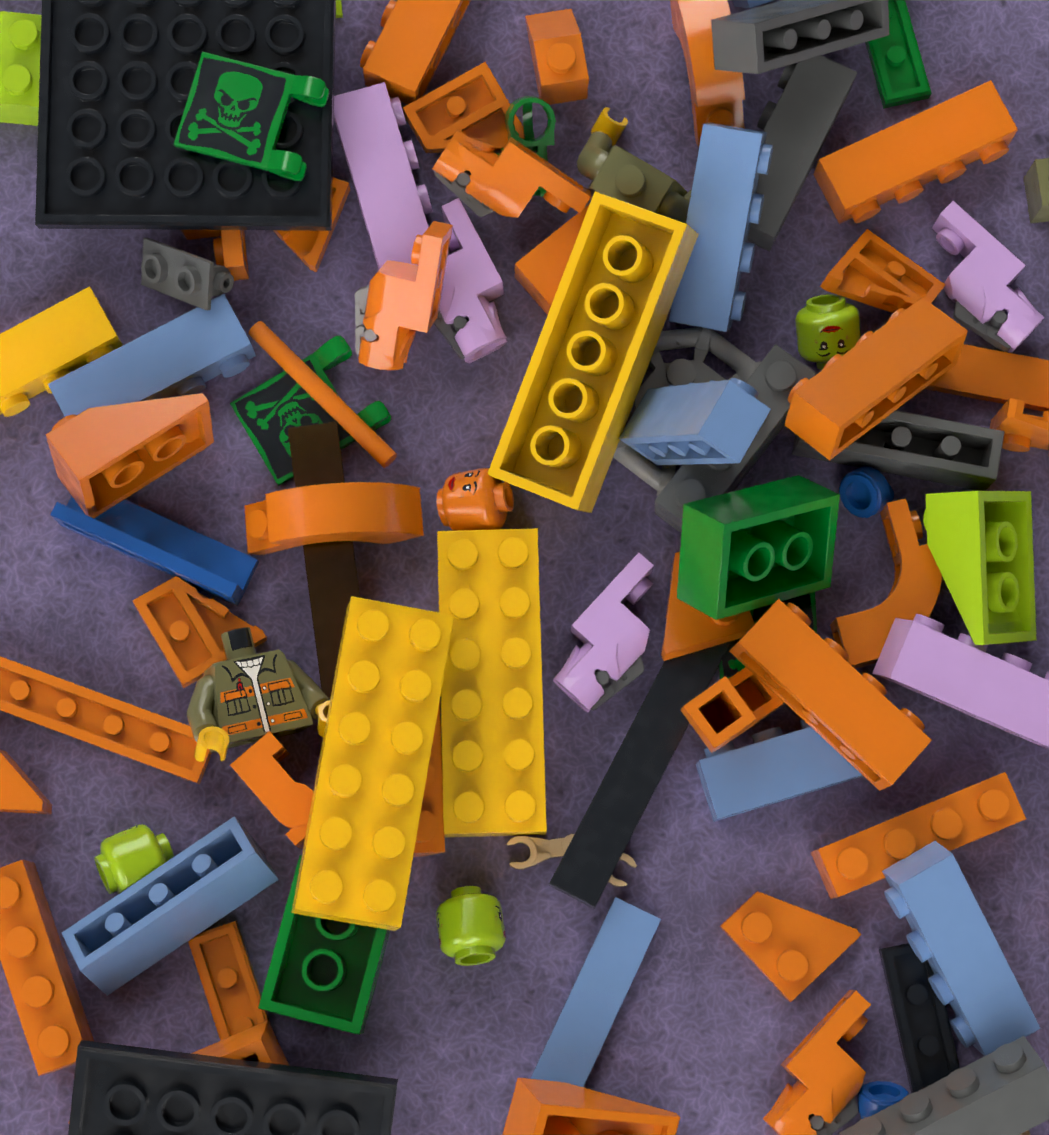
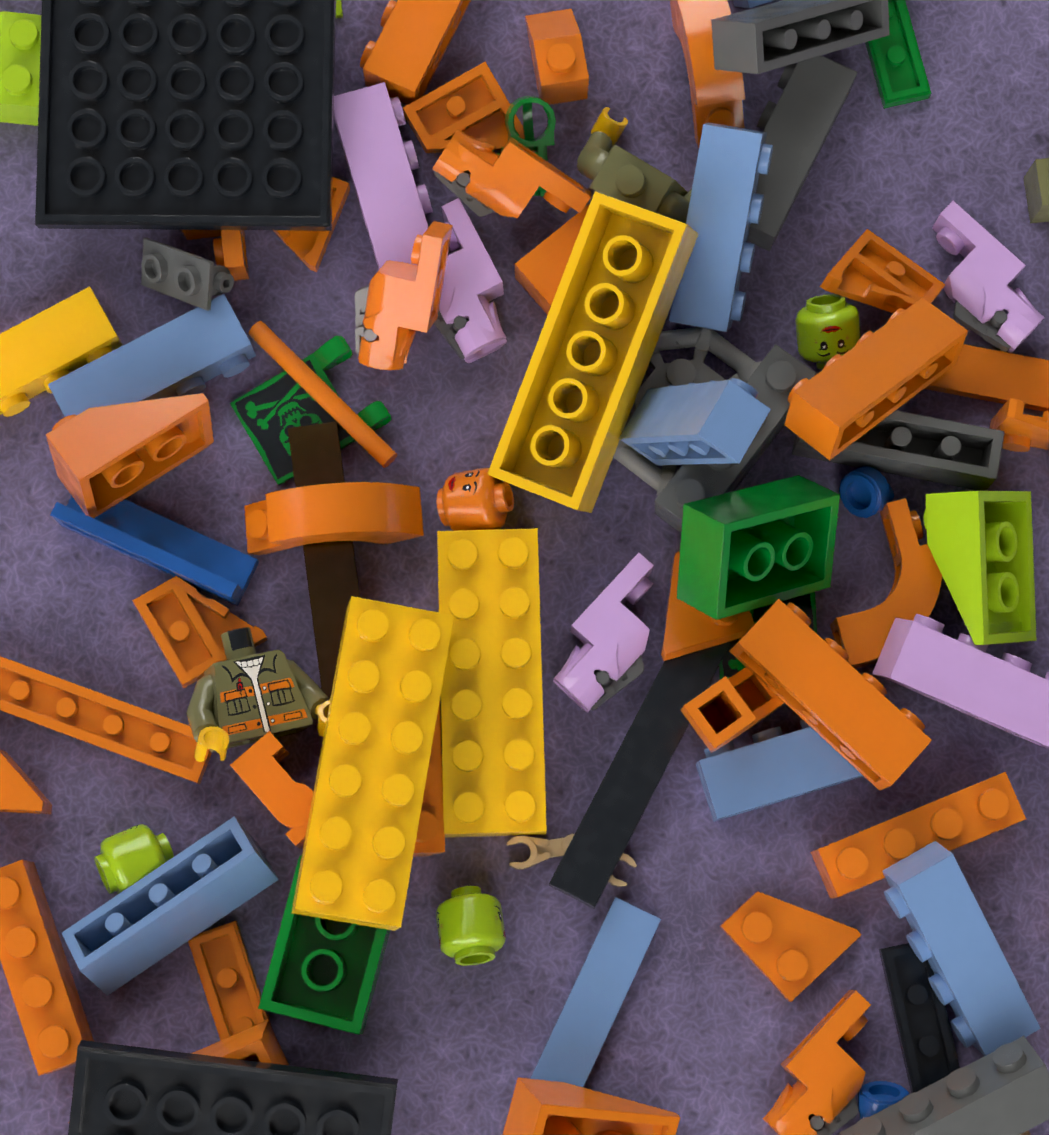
flag [174,52,330,181] -> none
orange brick [813,80,1018,224] -> none

